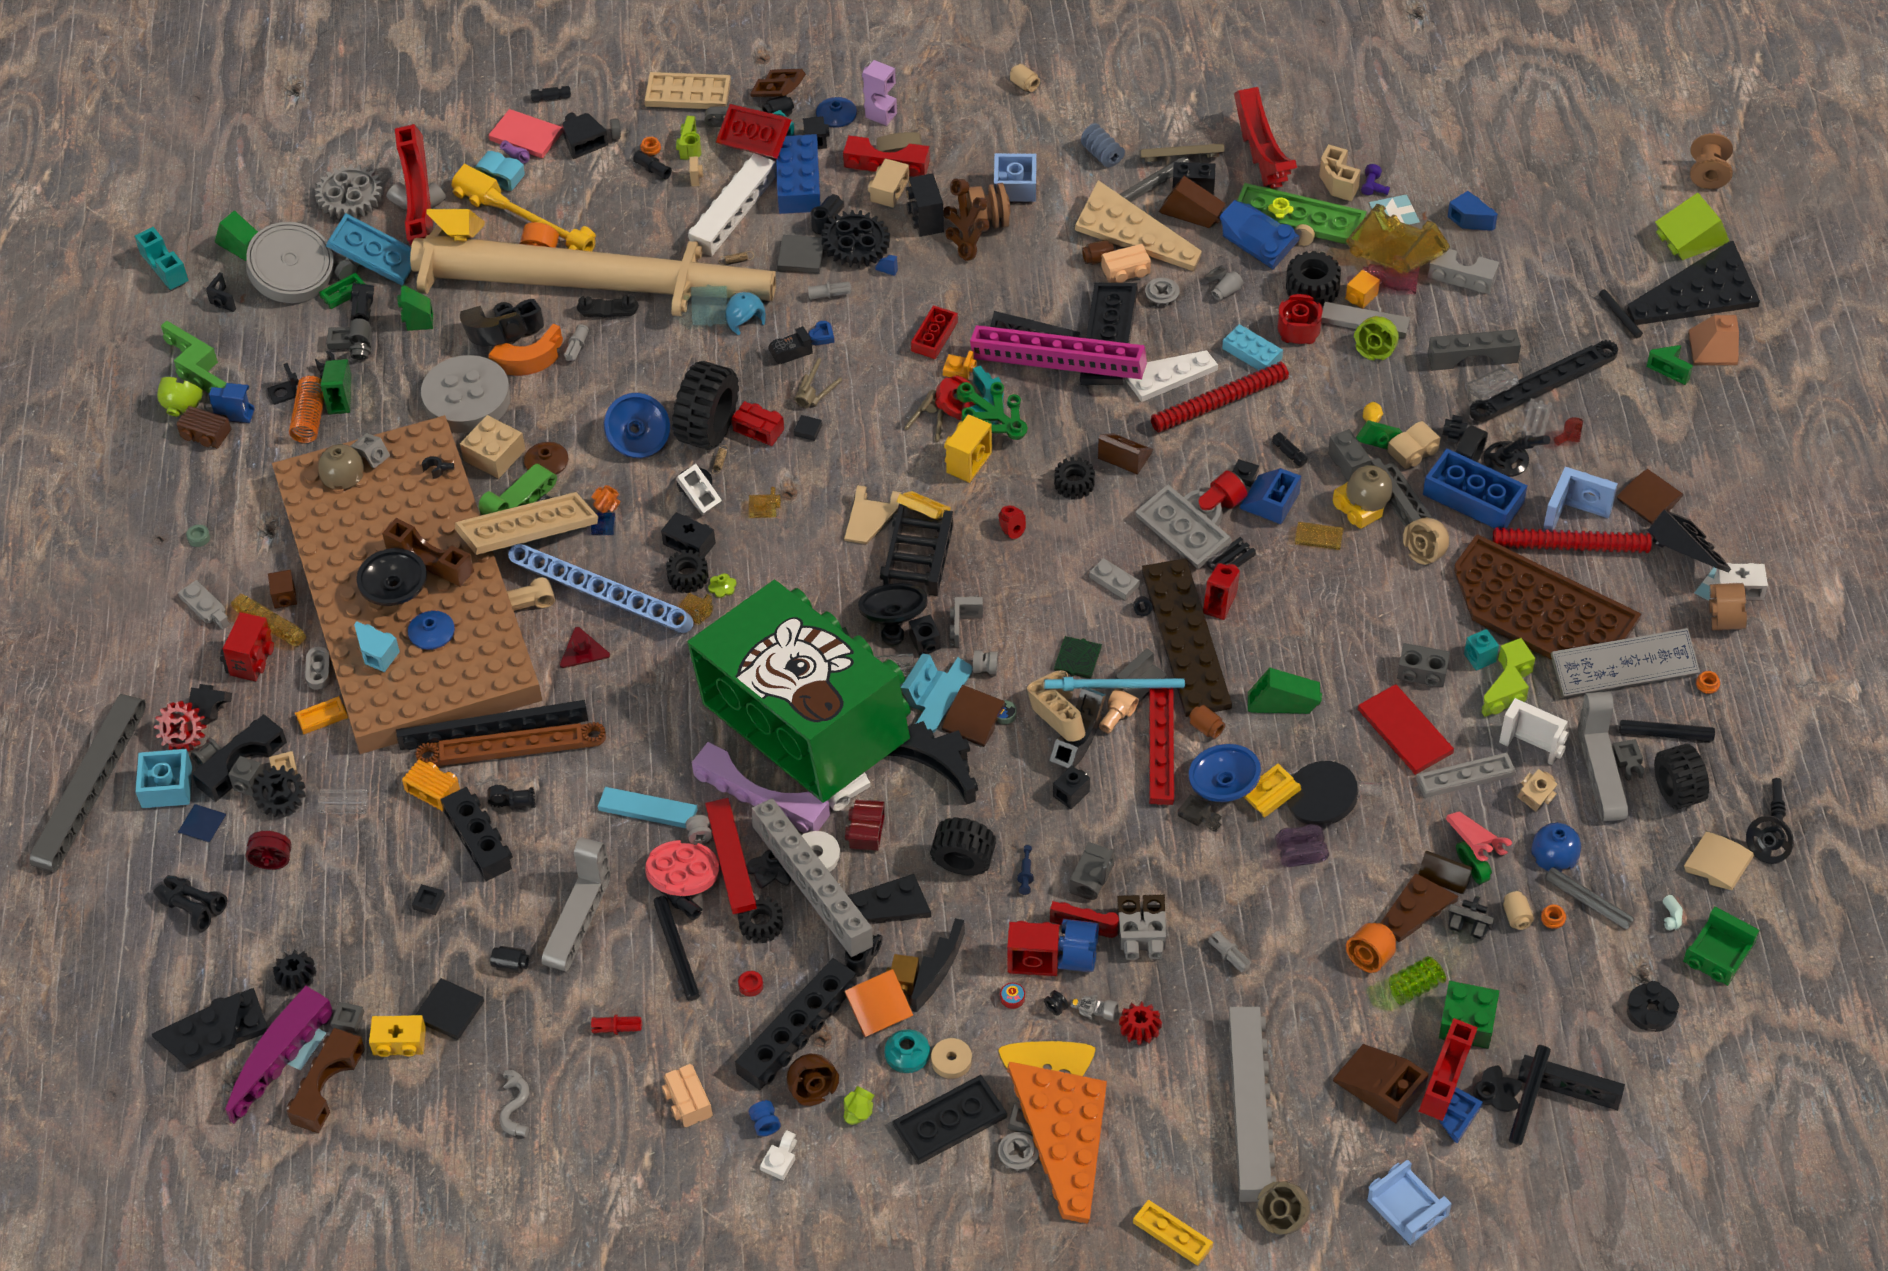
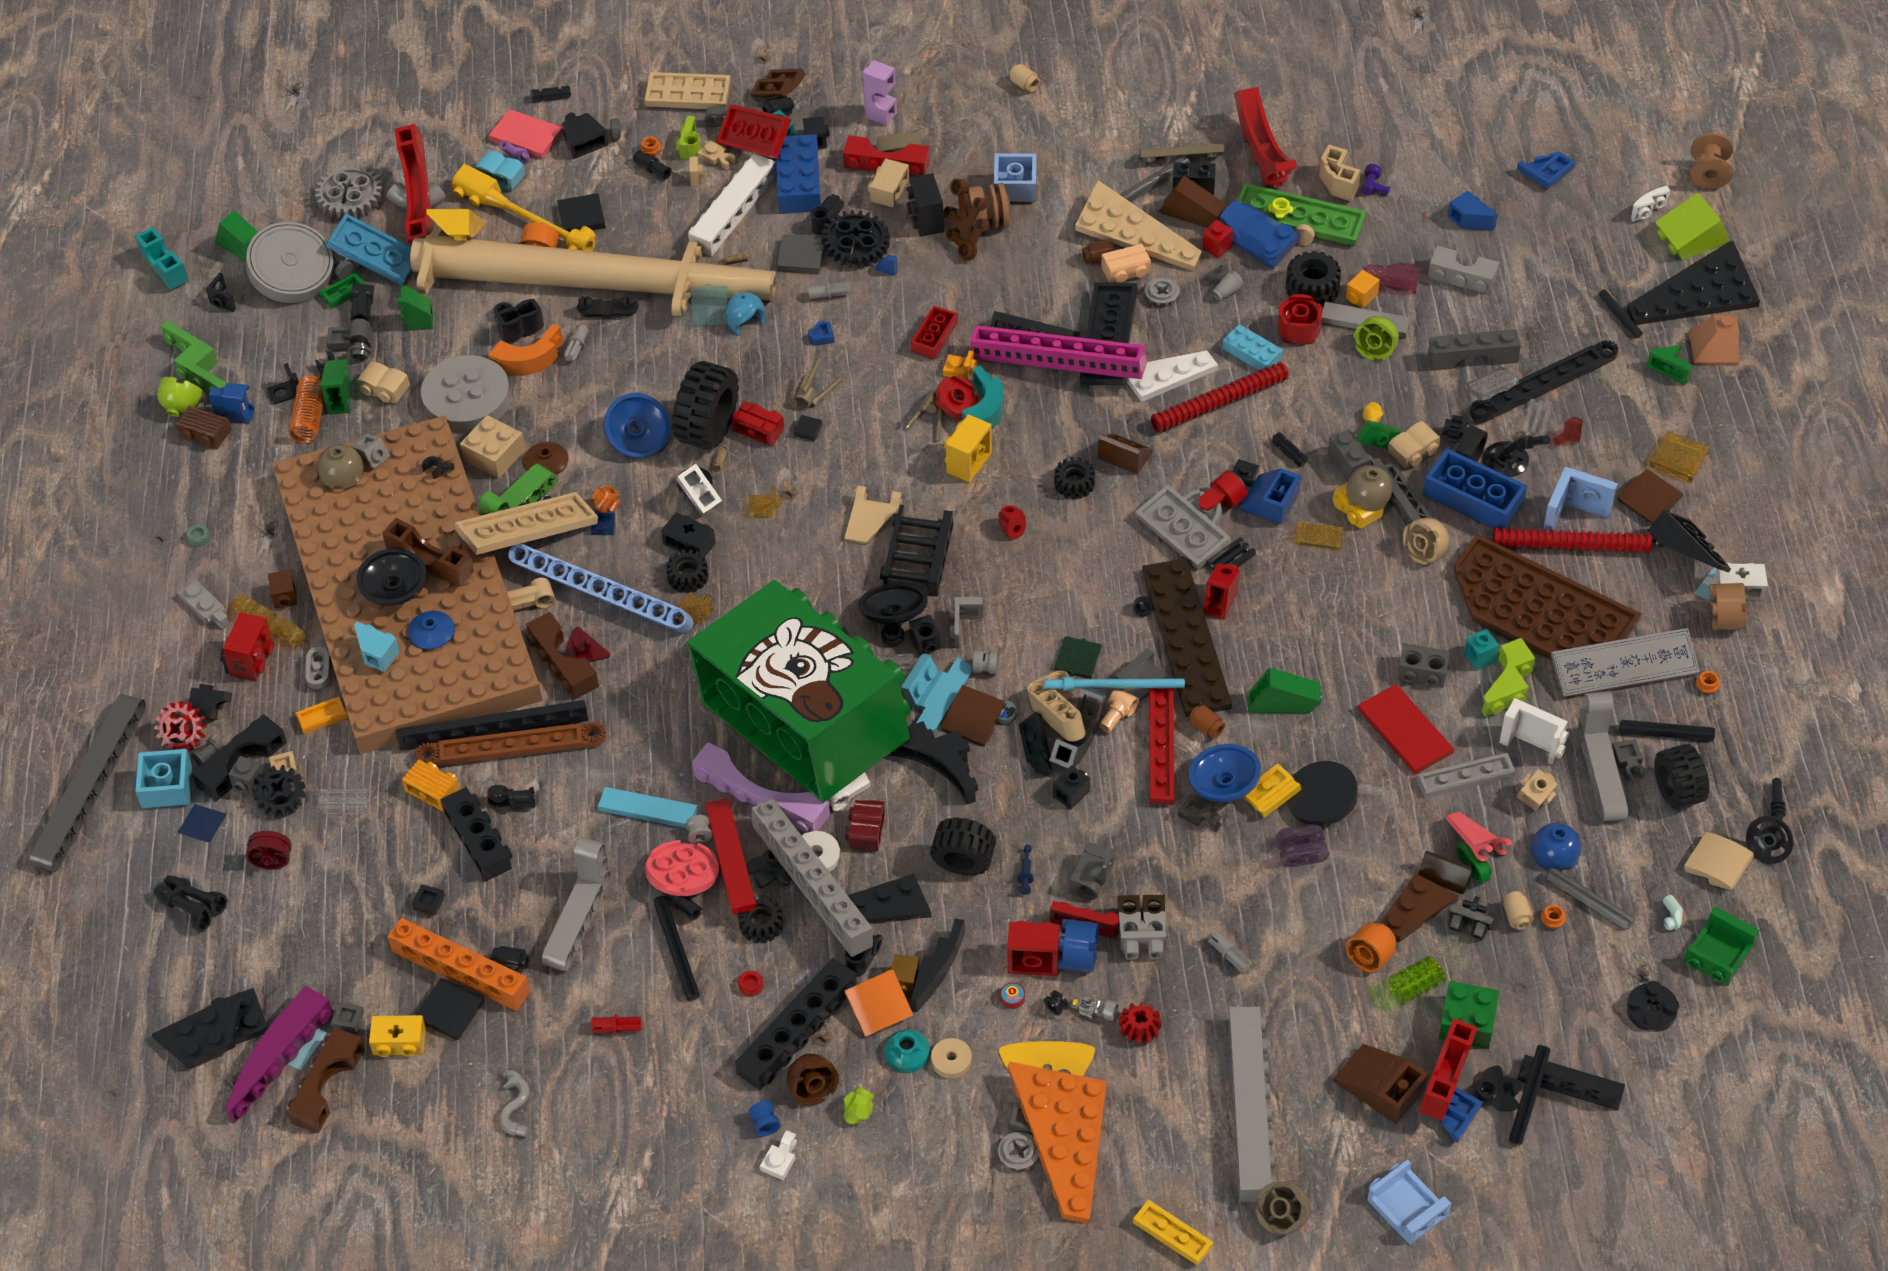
black gear [273,949,317,993] -> none
black arch [460,305,527,346] -> none
light nougat brick [662,1064,713,1127] -> none
lime plant [708,573,737,598] -> none
black leg [768,326,813,364] -> none
blue dish [816,97,857,128] -> none
black tile [893,1075,1007,1165] -> none
yellow plate [897,491,951,520] -> none
green plant [956,382,1028,440] -> none
sand blue piece [1081,123,1125,167] -> none
light grey plate [1089,558,1140,600] -> none
clear yellow windscreen [1346,204,1450,273] -> none
medium azure sticker [1369,194,1420,230] -> none
none -> tan brick [357,362,410,403]
none -> orange brick [387,918,530,1011]
none -> reddish brown arch [525,612,599,699]
none -> black tile [557,193,606,232]
none -> tan plate [698,140,736,170]
none -> black hinge [1018,712,1052,777]
none -> red brick [1202,220,1233,259]
none -> blue wing [1517,151,1576,189]
none -> white slope [1631,185,1670,222]
none -> clear yellow plate [1650,431,1710,483]

